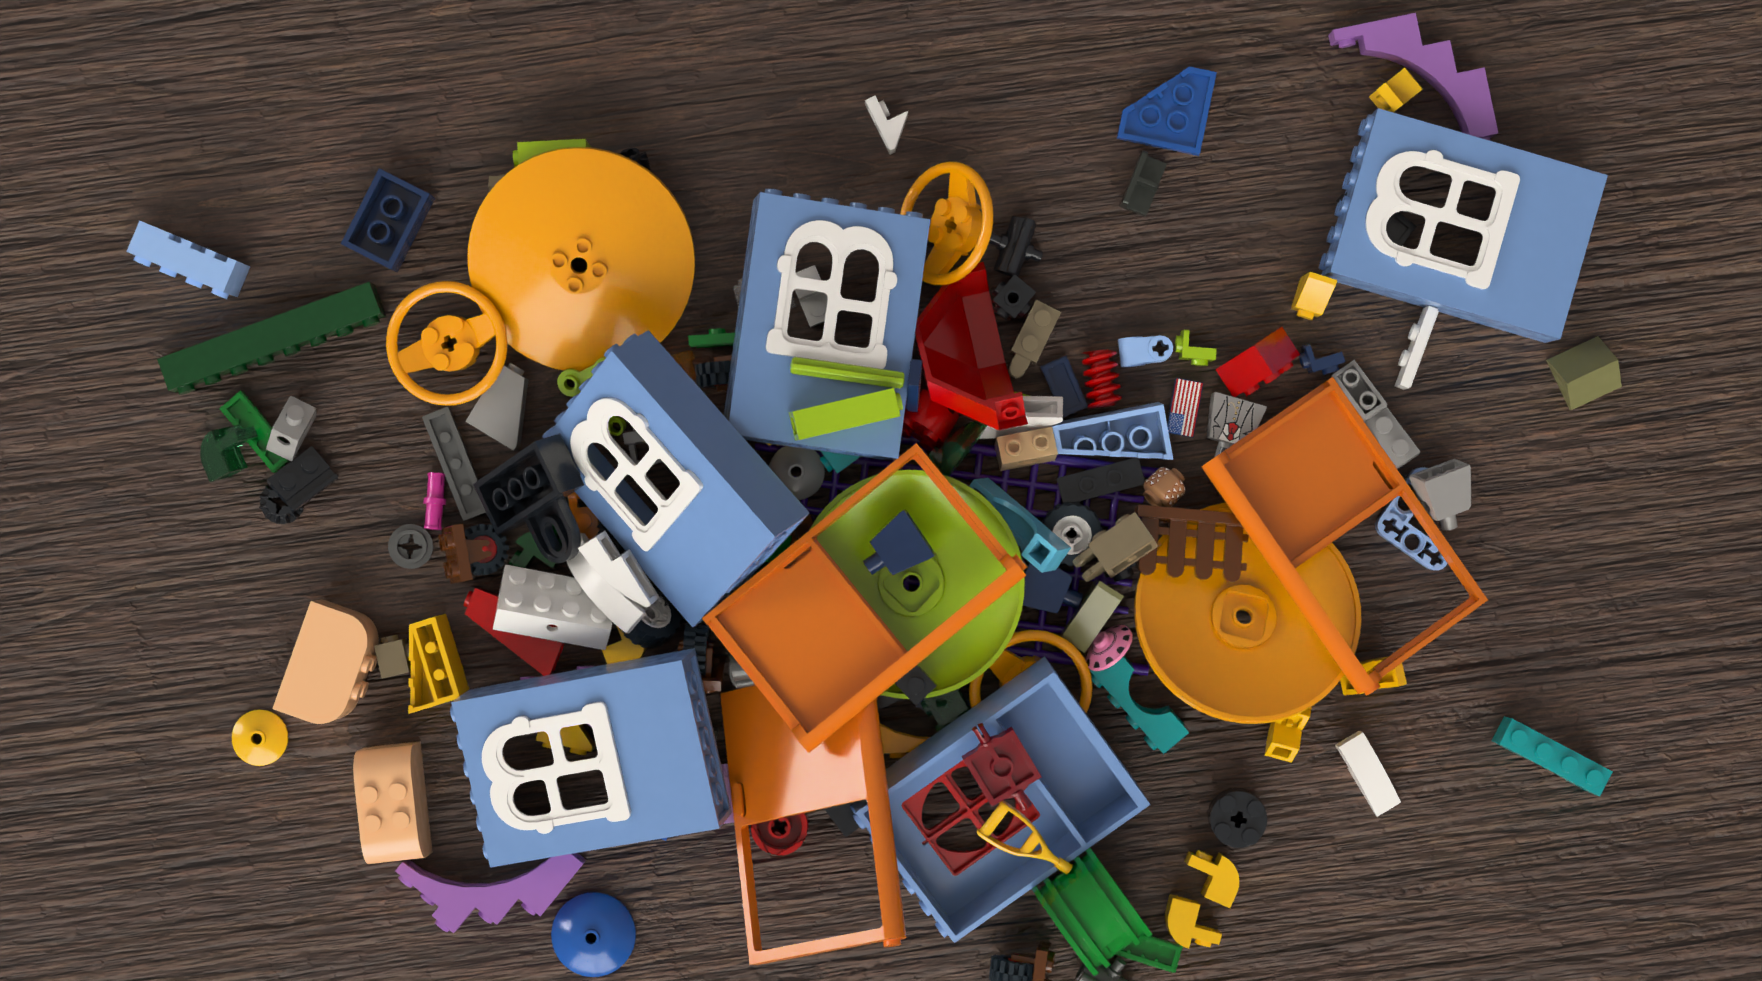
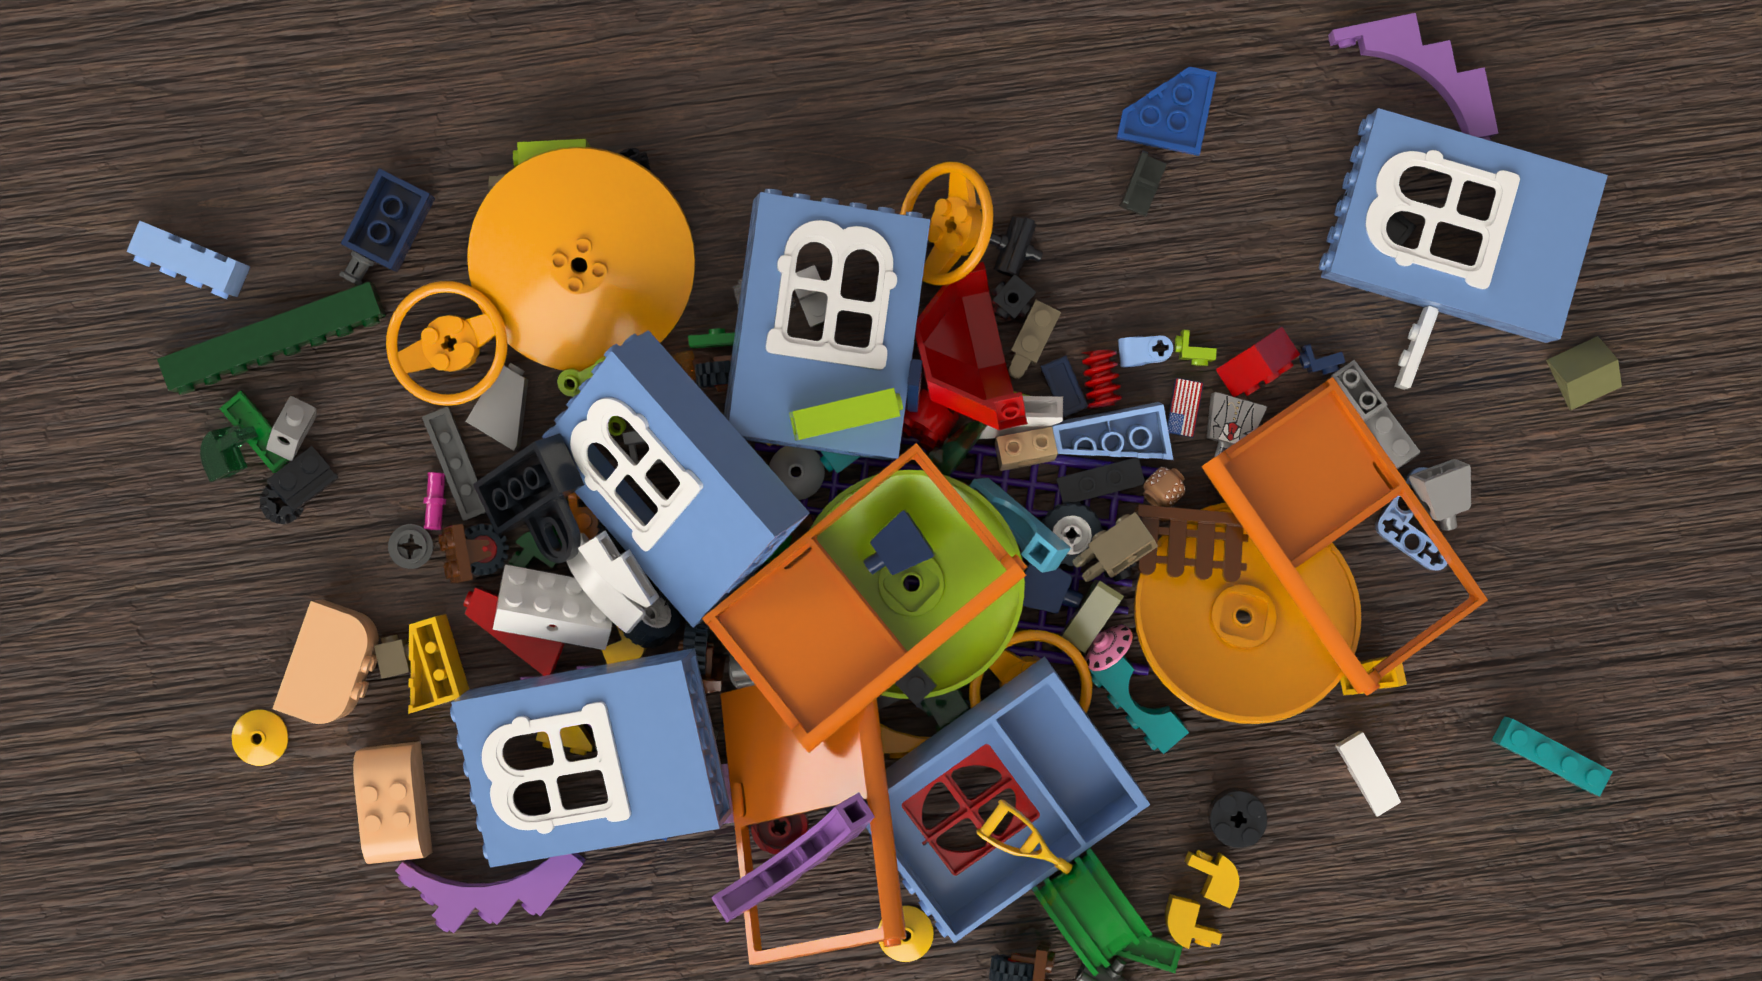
blue dish [551,892,636,977] -> none
lime axle [790,357,905,389] -> none
white slope [865,96,908,155] -> none
dark red plate [962,723,1042,811] -> none
yellow brick [1265,707,1312,763] -> none
yellow slope [1291,272,1337,320] -> none
yellow brick [1369,68,1423,113] -> none
none -> dark grey bush [339,250,375,286]
none -> medium lavender arch [712,792,875,922]
none -> yellow dish [878,905,934,962]

